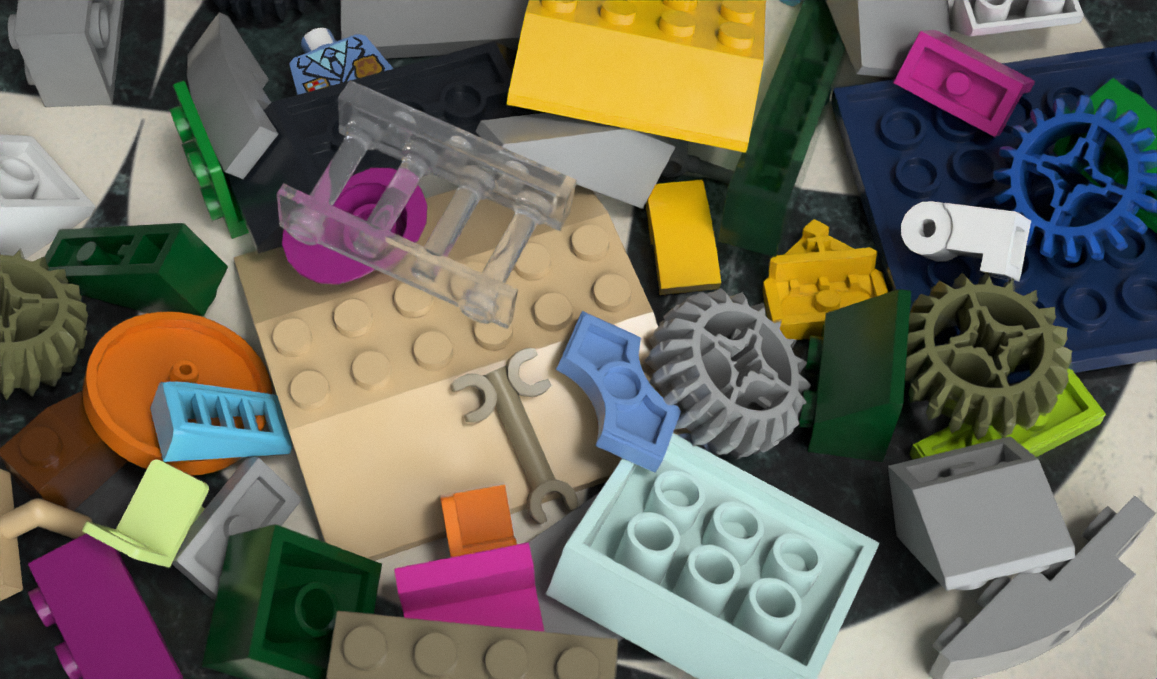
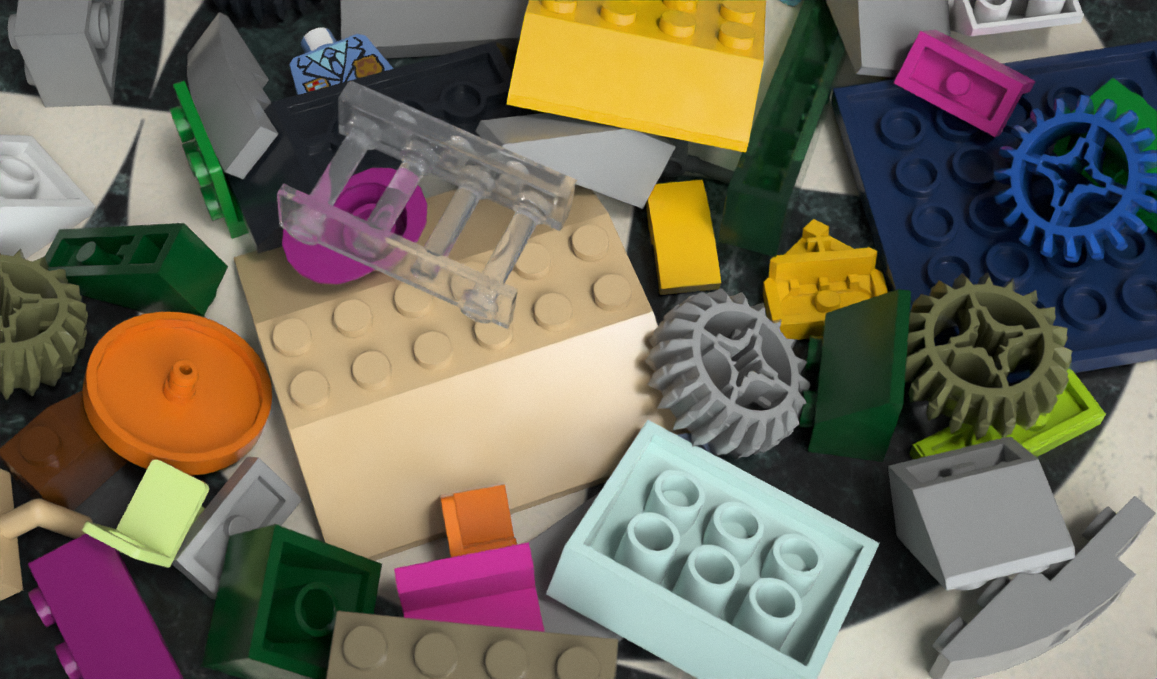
medium azure slope [150,382,293,462] -> none
dark tan bar [450,348,578,524] -> none
medium blue tile [556,311,681,473] -> none
white leg [901,201,1031,282] -> none

